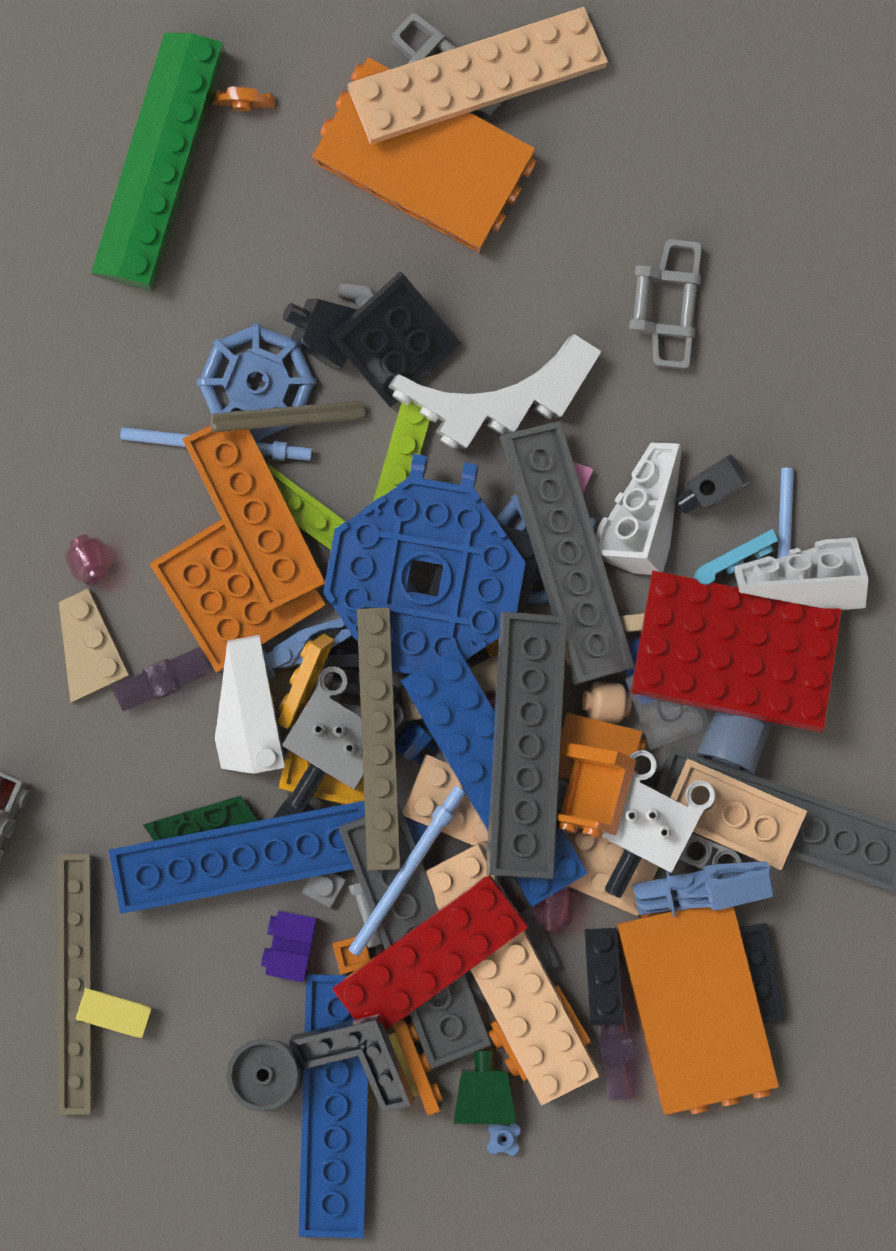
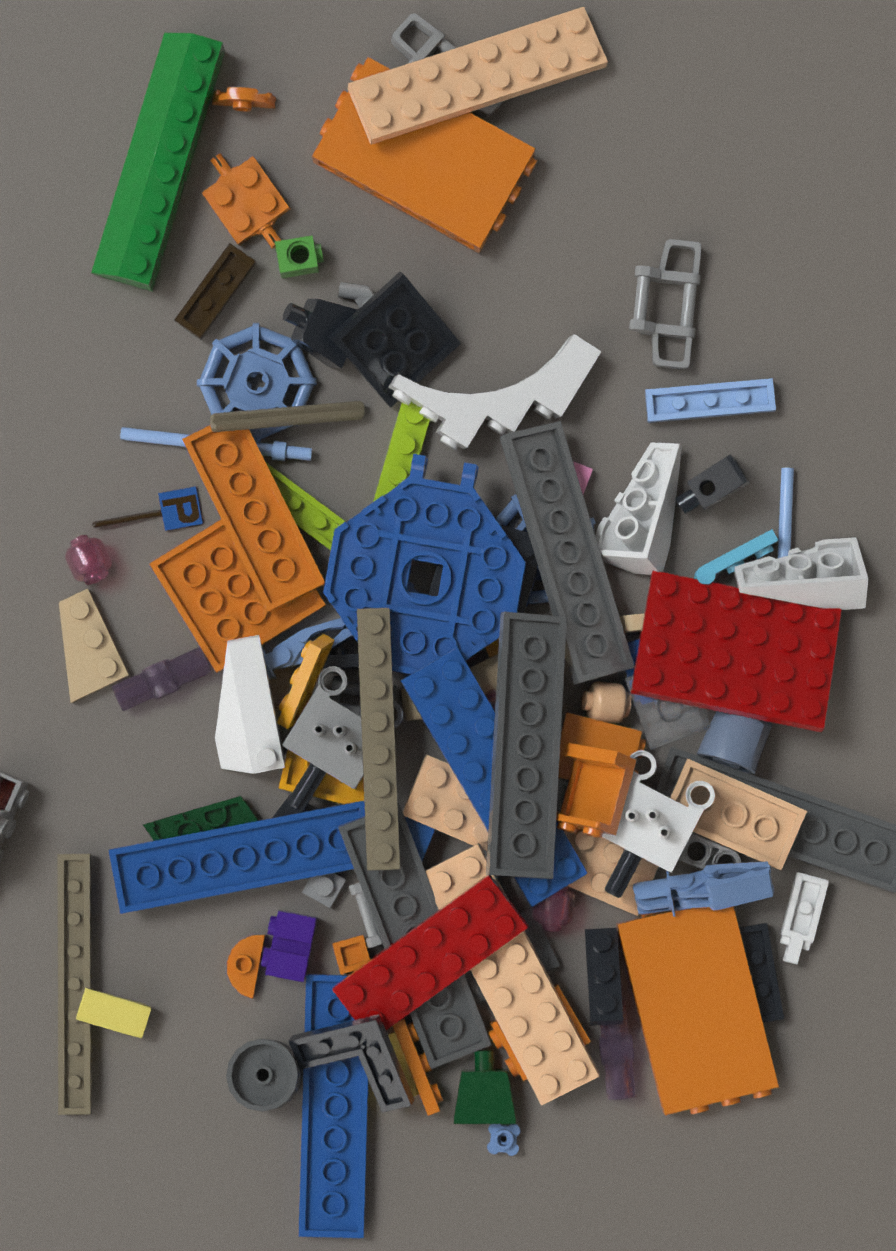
light blue bar [348,785,466,957] -> none
blue tile [395,721,435,764] -> none
none -> piece [92,486,203,531]
none -> dark brown plate [174,243,256,340]
none -> orange plate [202,153,291,249]
none -> orange plate [227,935,265,999]
none -> bright green brick [275,235,324,278]
none -> light blue plate [645,378,776,423]
none -> white hinge [780,872,829,964]

